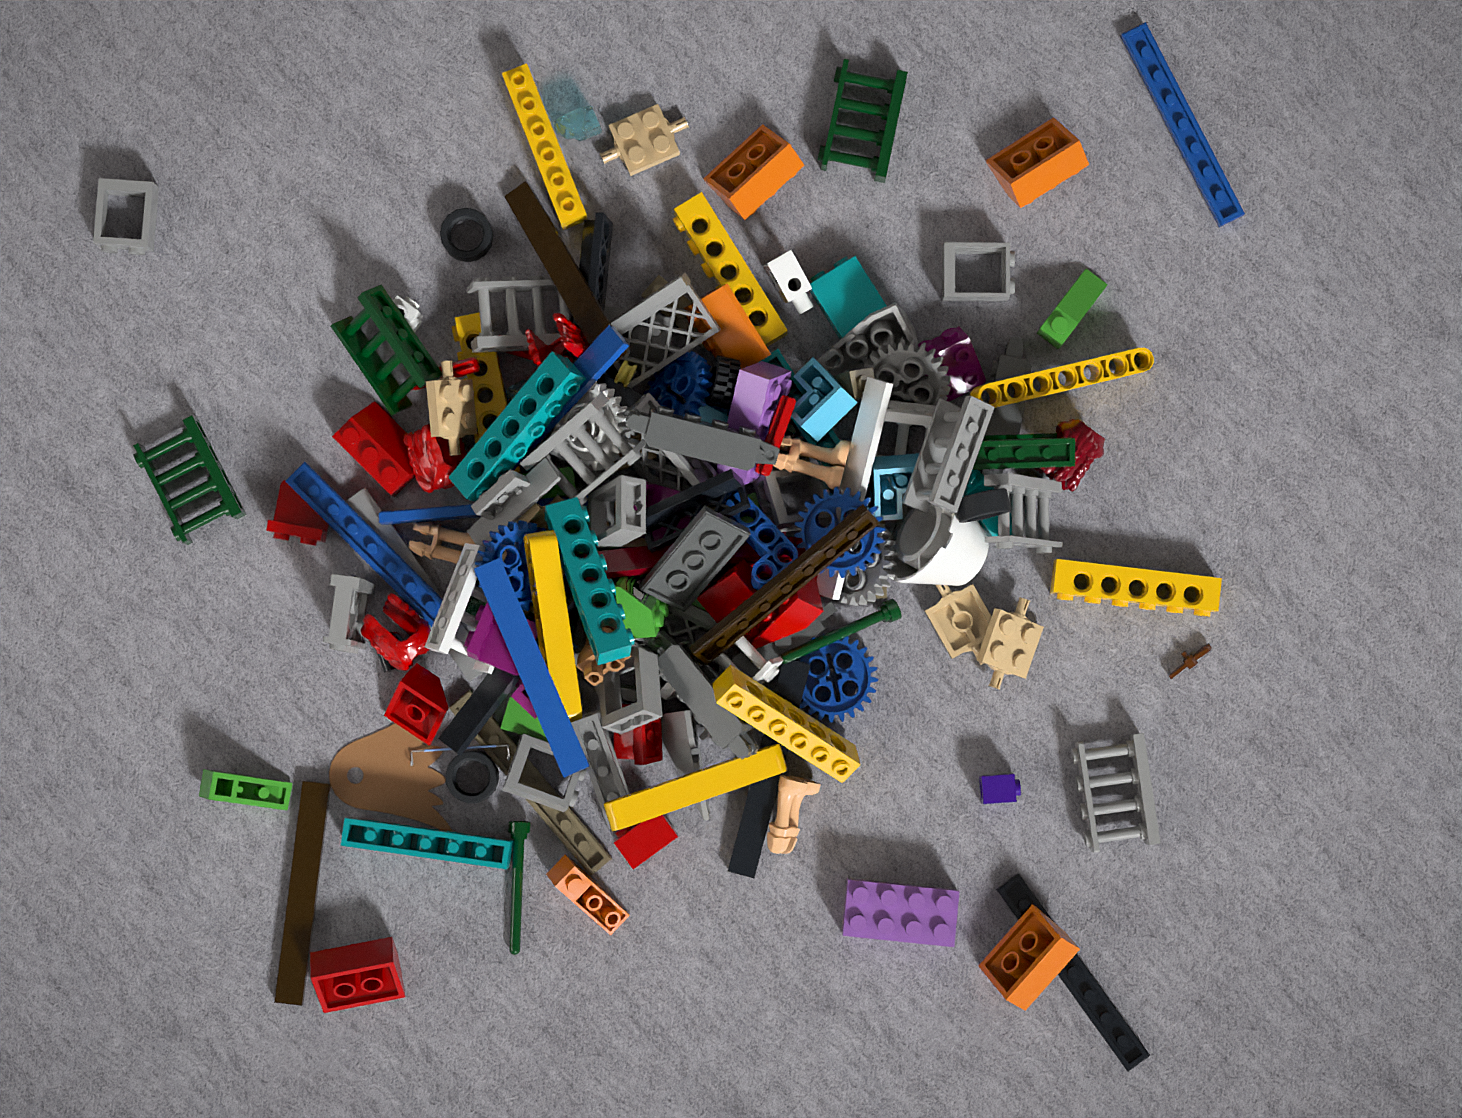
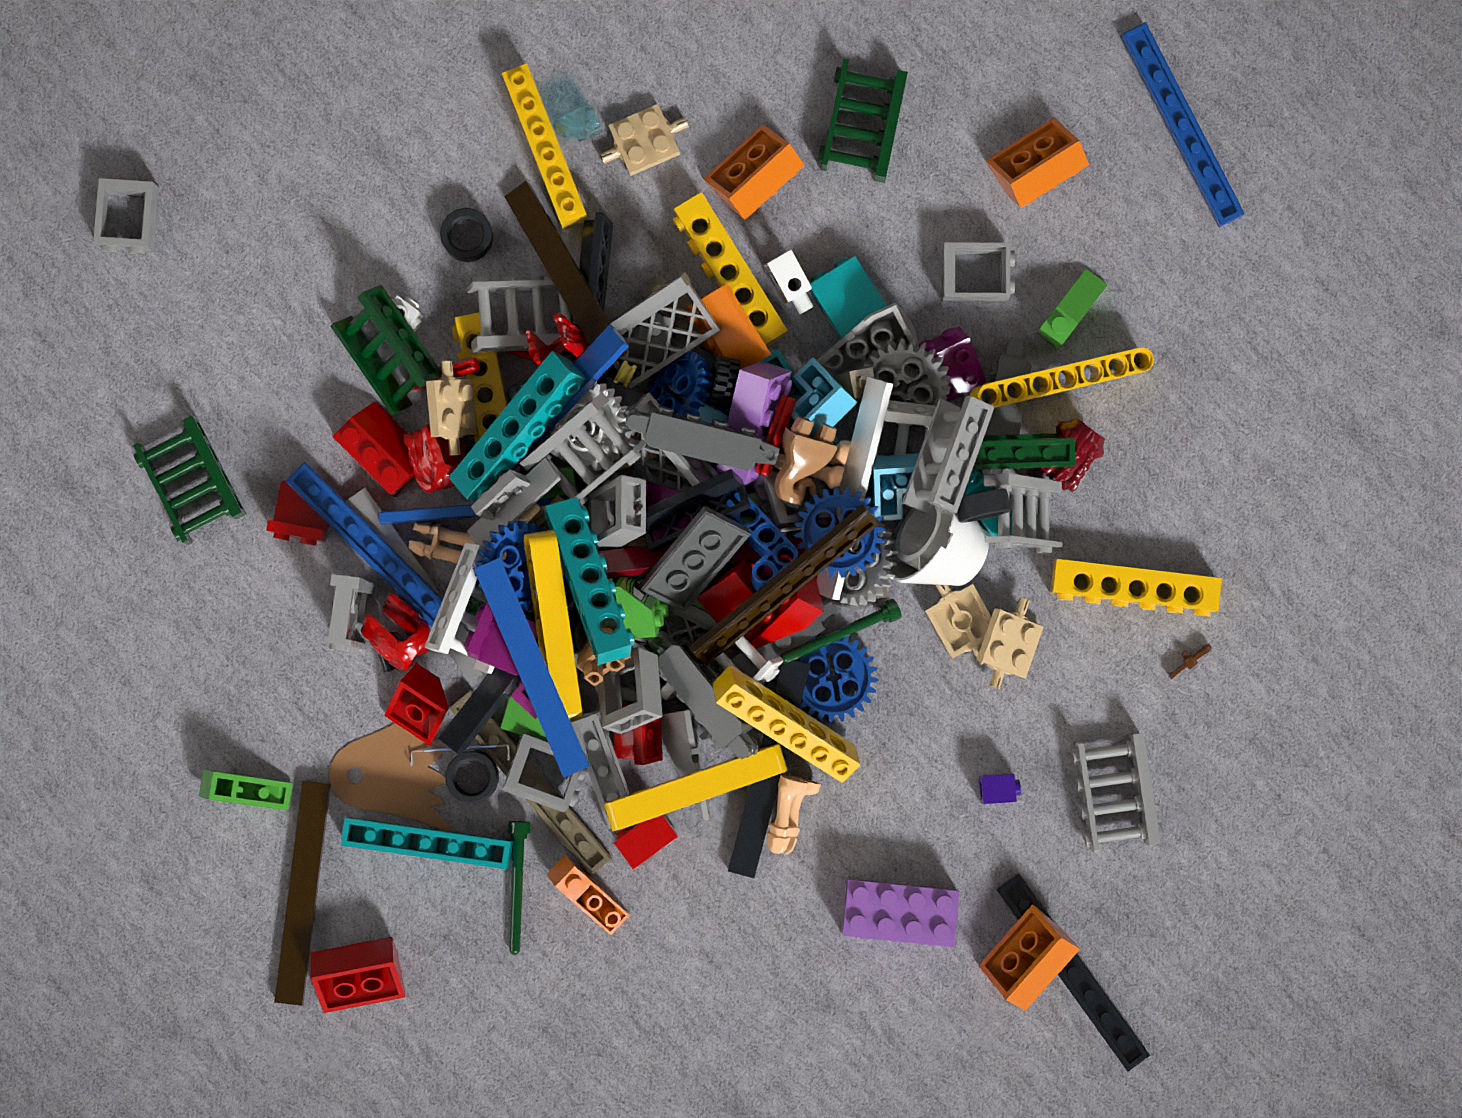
none -> medium nougat hips [774,416,838,505]

